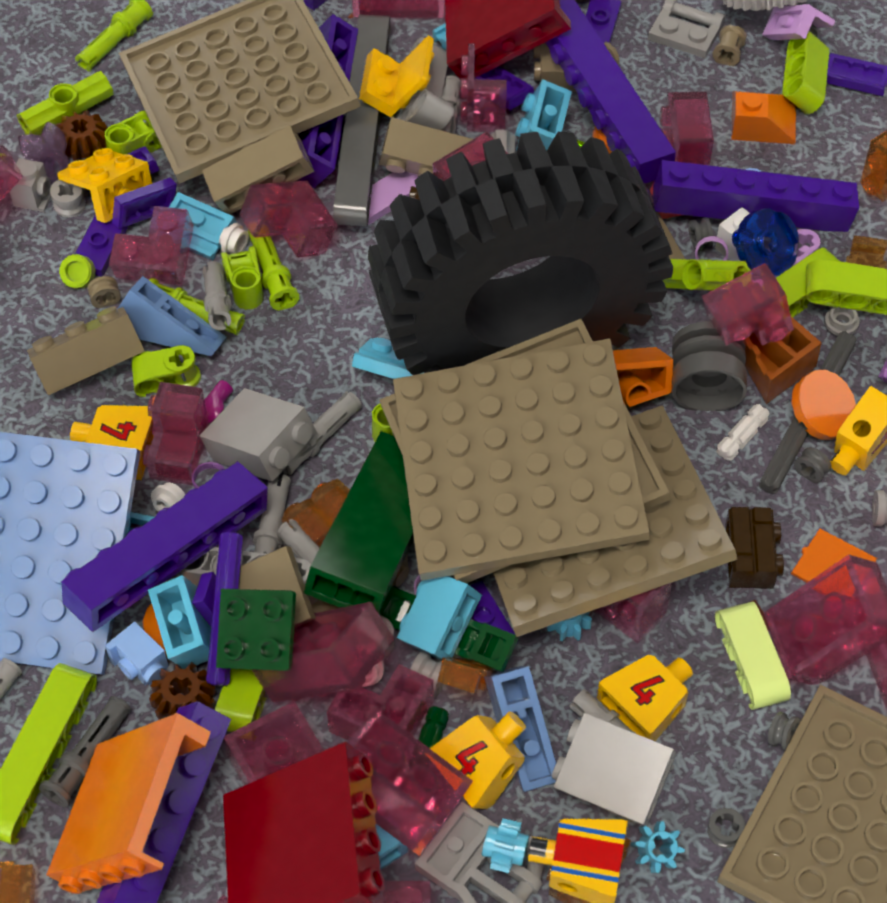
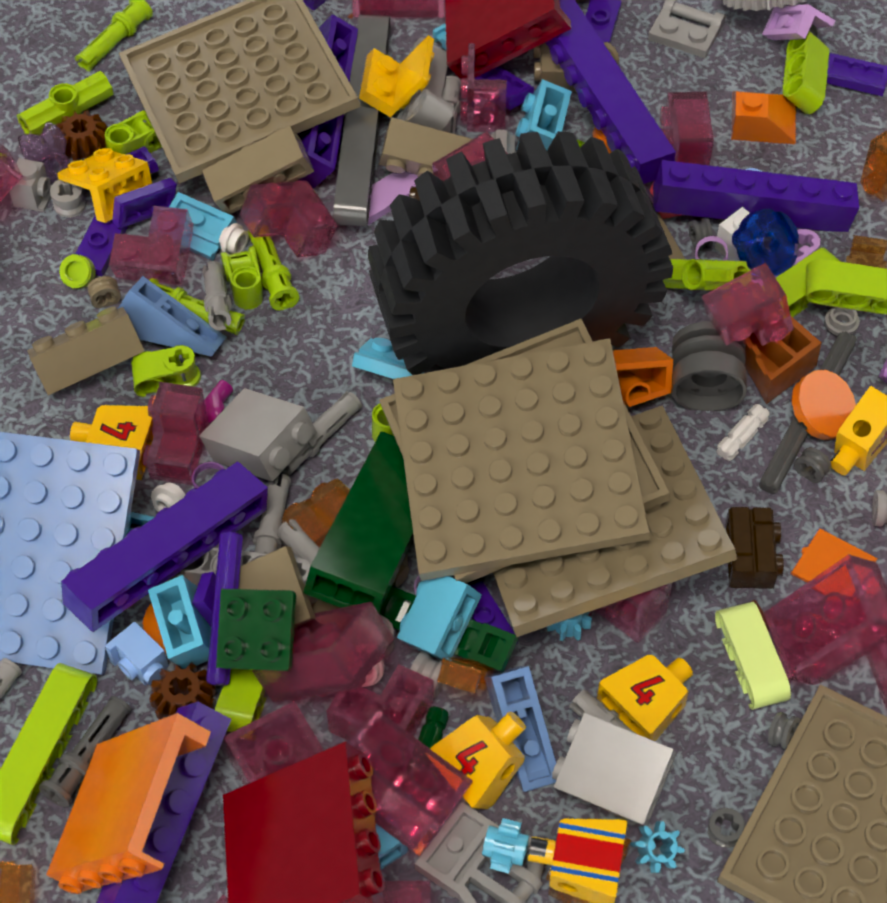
dark tan bush [713,25,747,66] -> none

